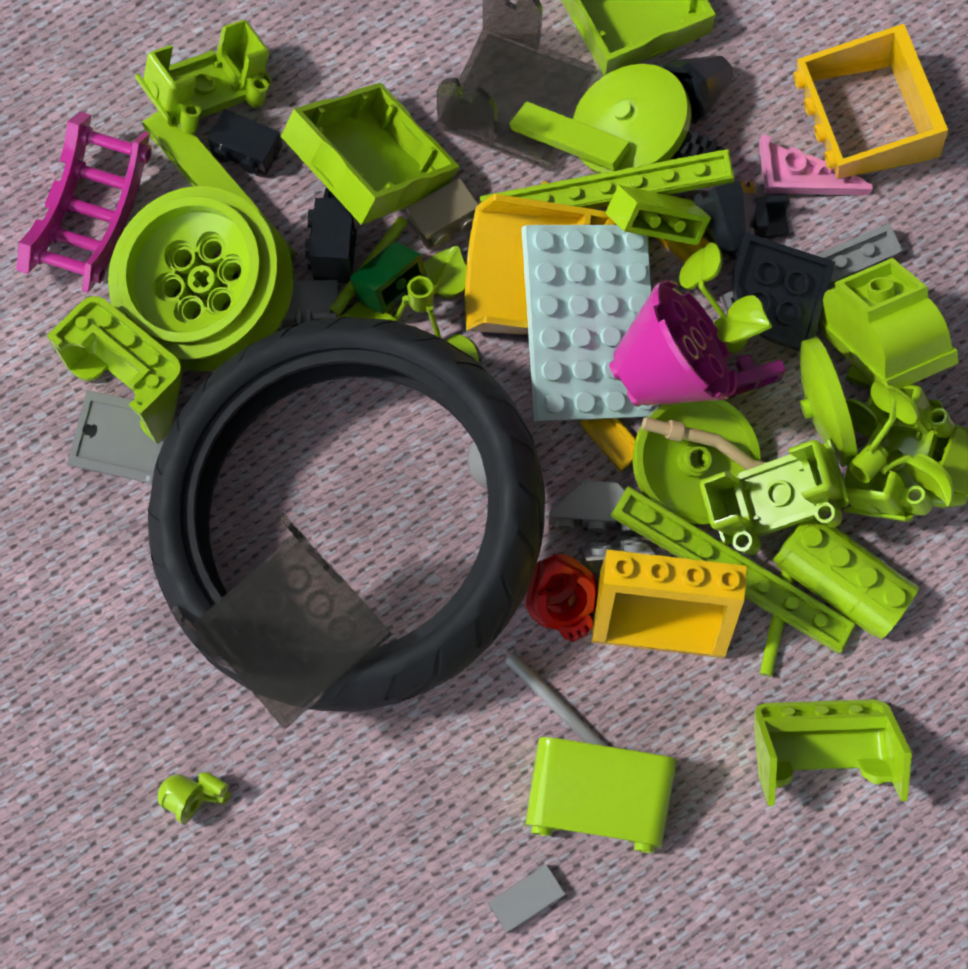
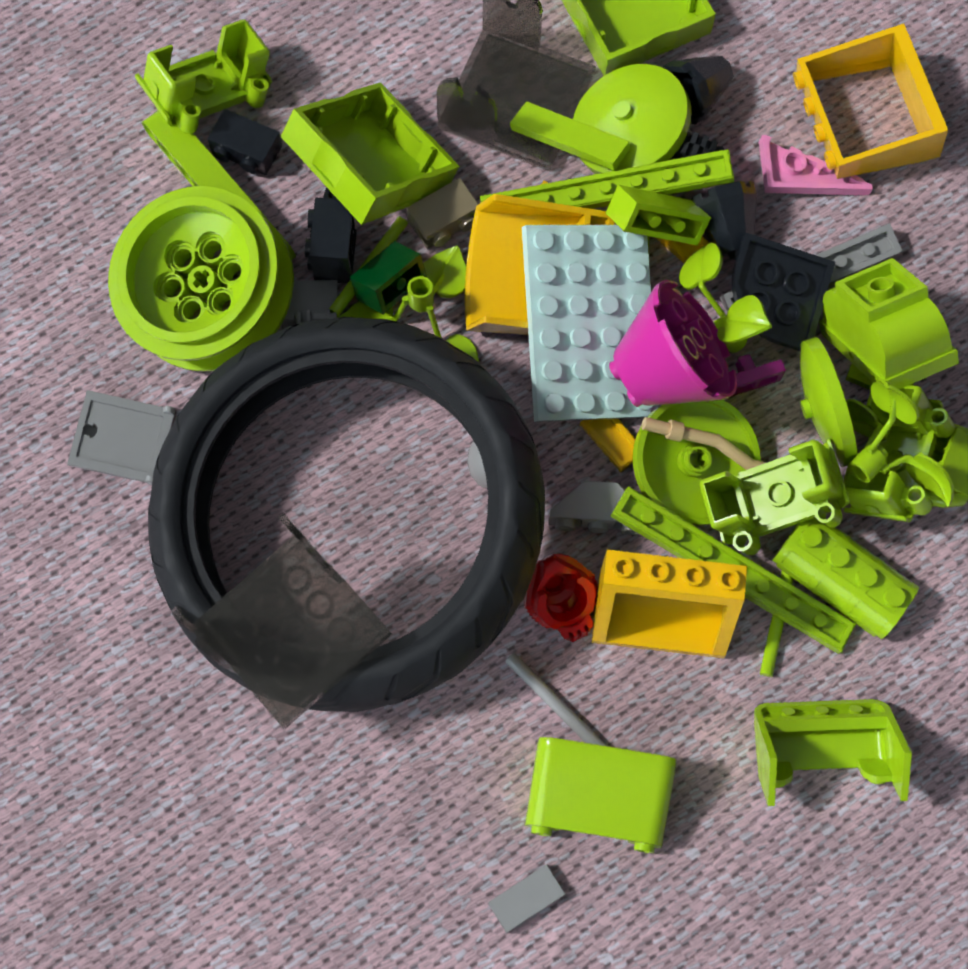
dark pink fence [16,112,152,293] -> none
lime windscreen [47,296,183,445] -> none
lime piece [157,772,231,825] -> none
light grey hinge [579,537,654,575] -> none
black panel [754,195,790,238] -> none

